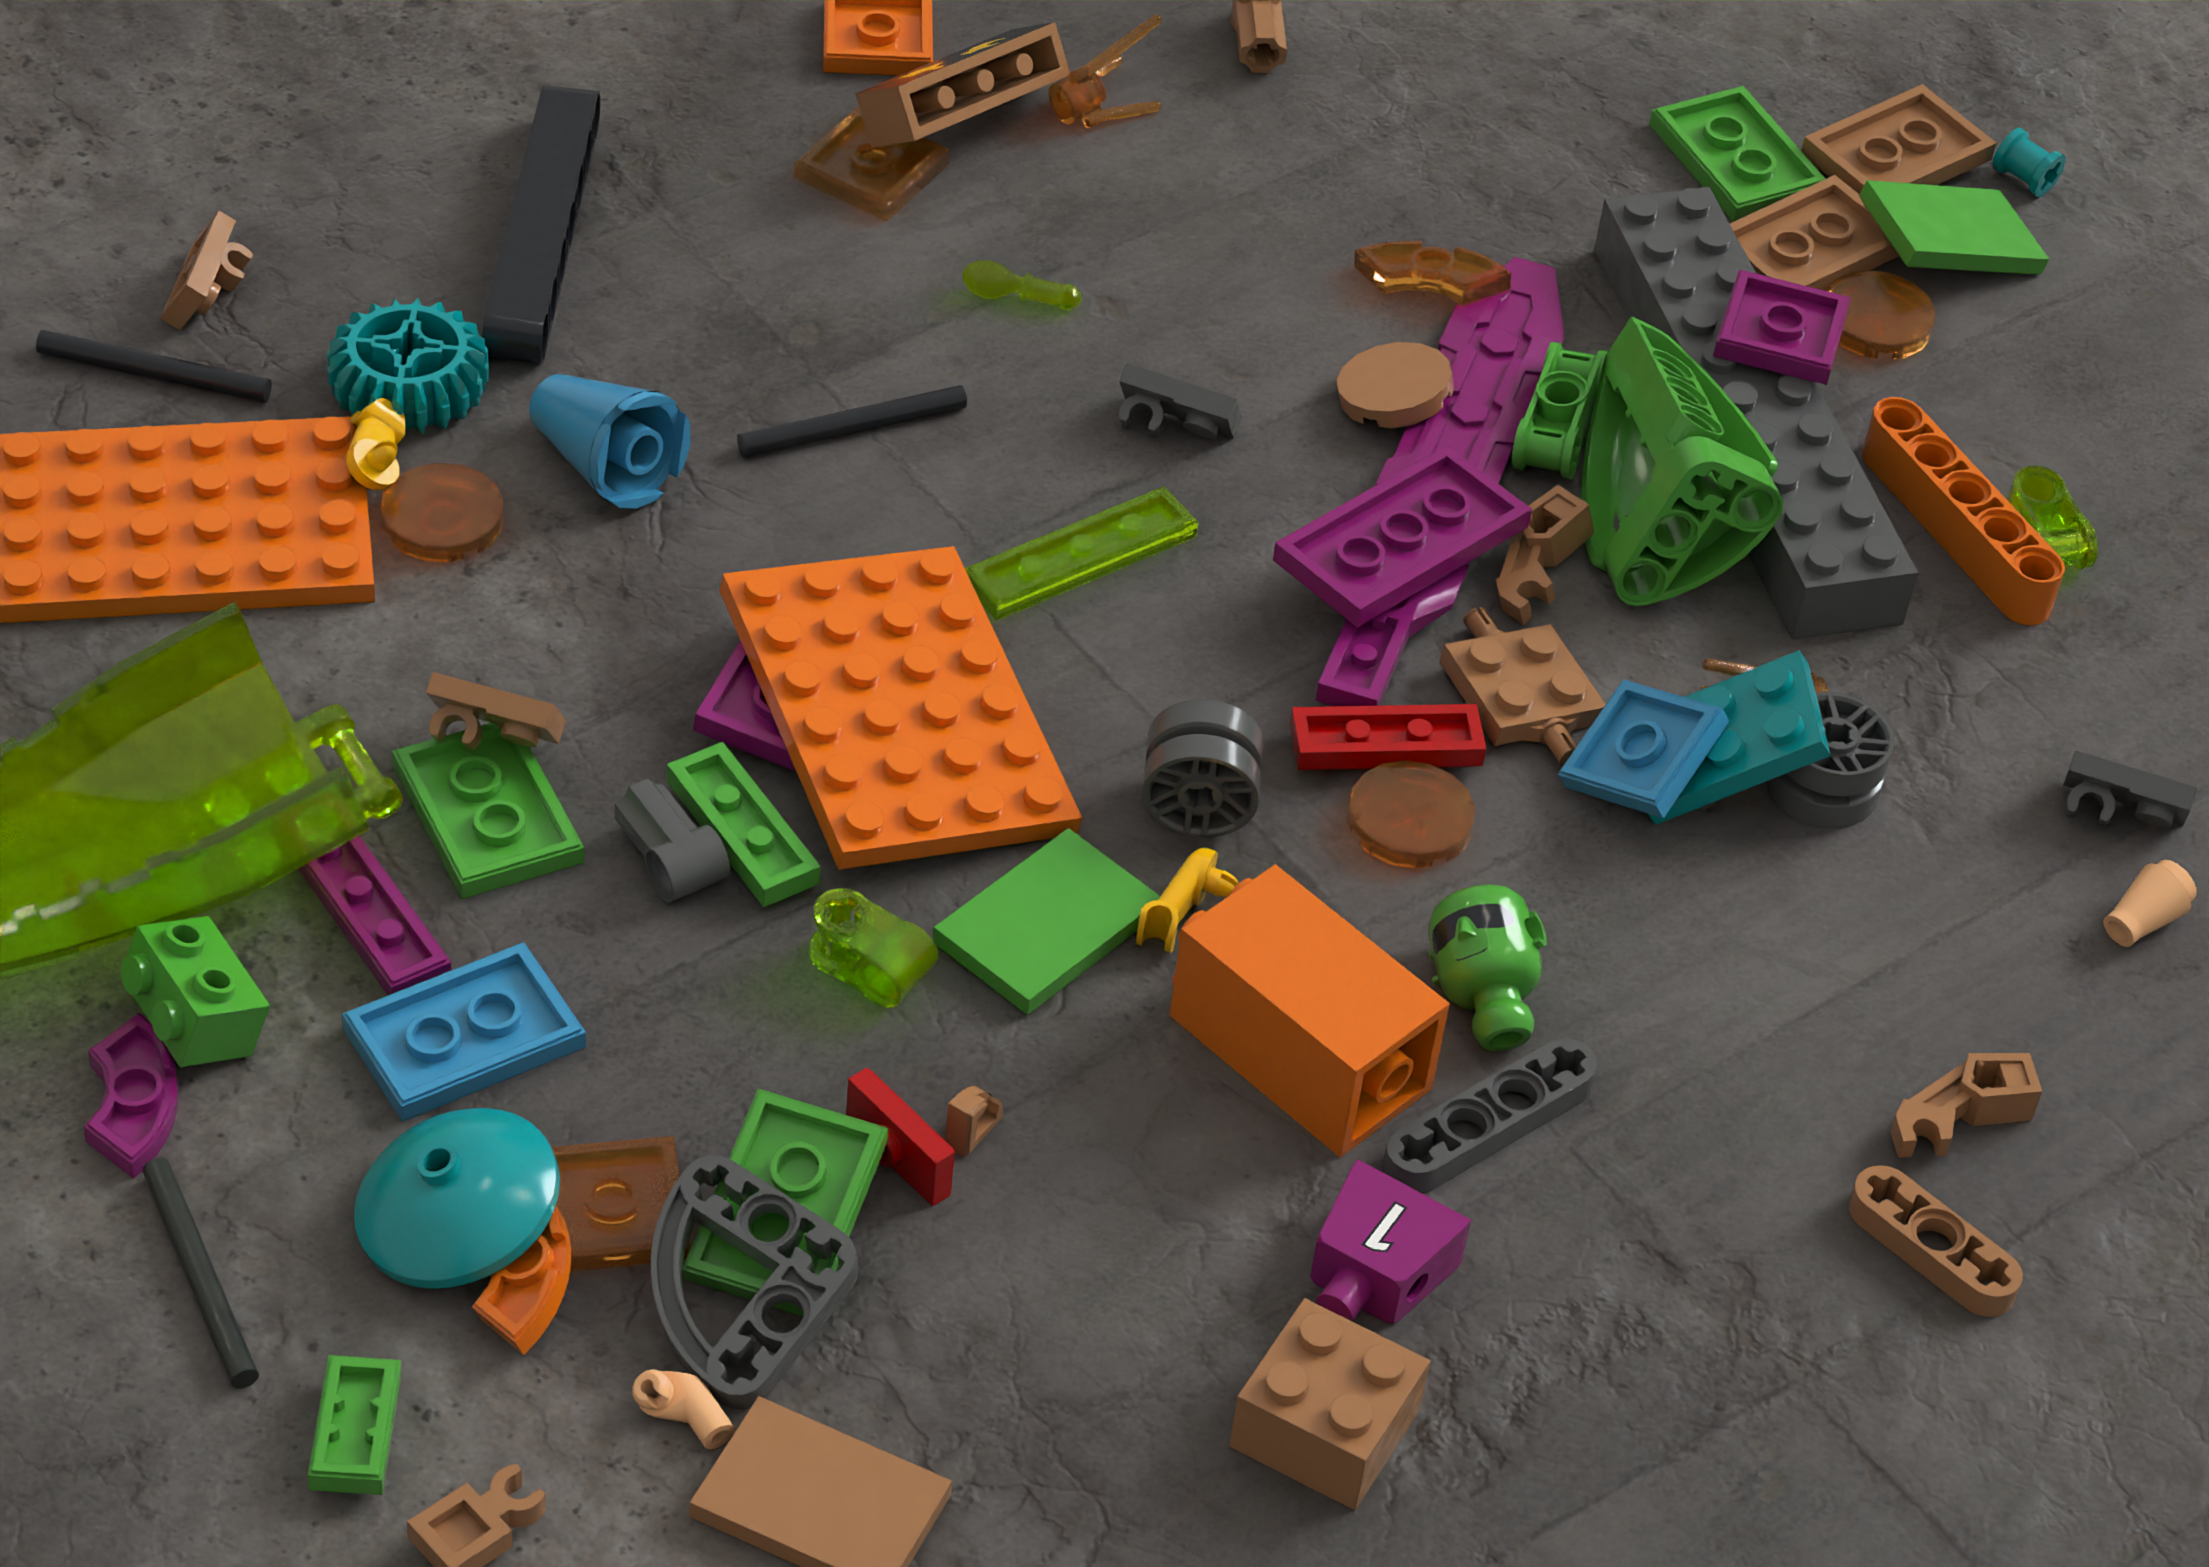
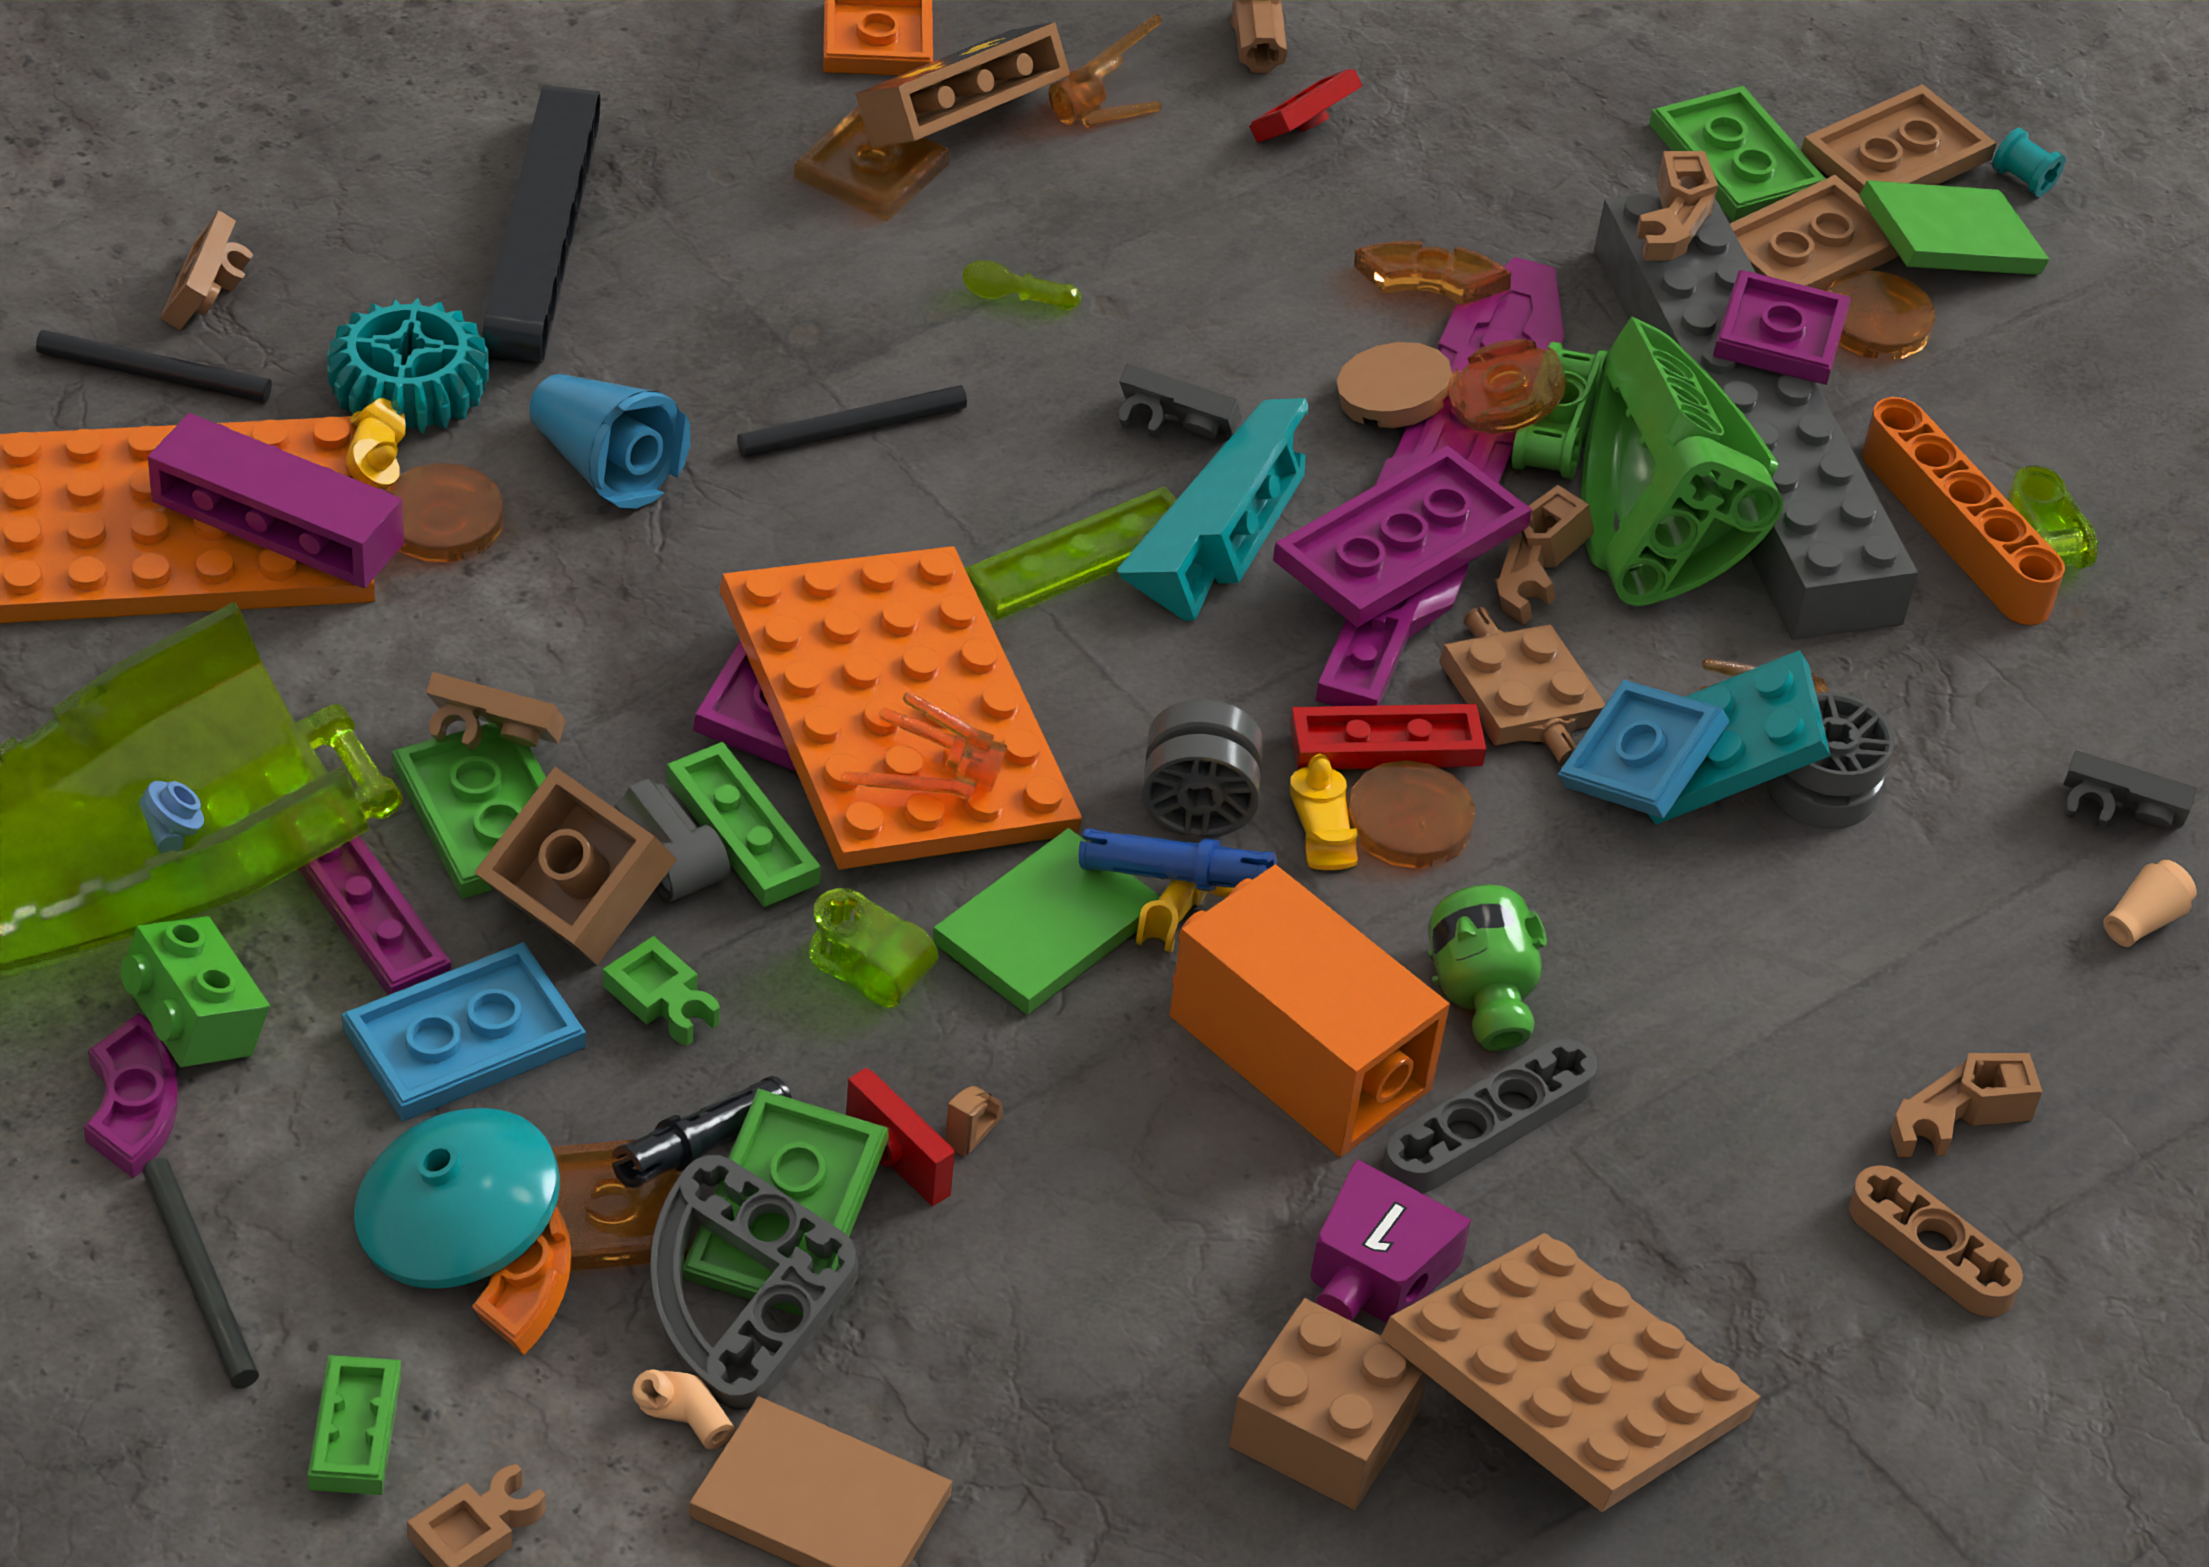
none -> medium blue plate [139,781,204,855]
none -> magenta brick [148,413,404,589]
none -> medium nougat brick [474,767,677,965]
none -> bright green plate [603,936,720,1046]
none -> black pin [612,1076,792,1189]
none -> clear orange plant [841,692,1007,801]
none -> blue pin [1078,828,1277,891]
none -> teal wedge [1117,398,1308,621]
none -> red plate [1249,68,1363,143]
none -> yellow piece [1290,754,1358,870]
none -> medium nougat plate [1380,1233,1761,1512]
none -> clear orange tile [1448,339,1567,434]
none -> medium nougat piece [1636,151,1718,261]

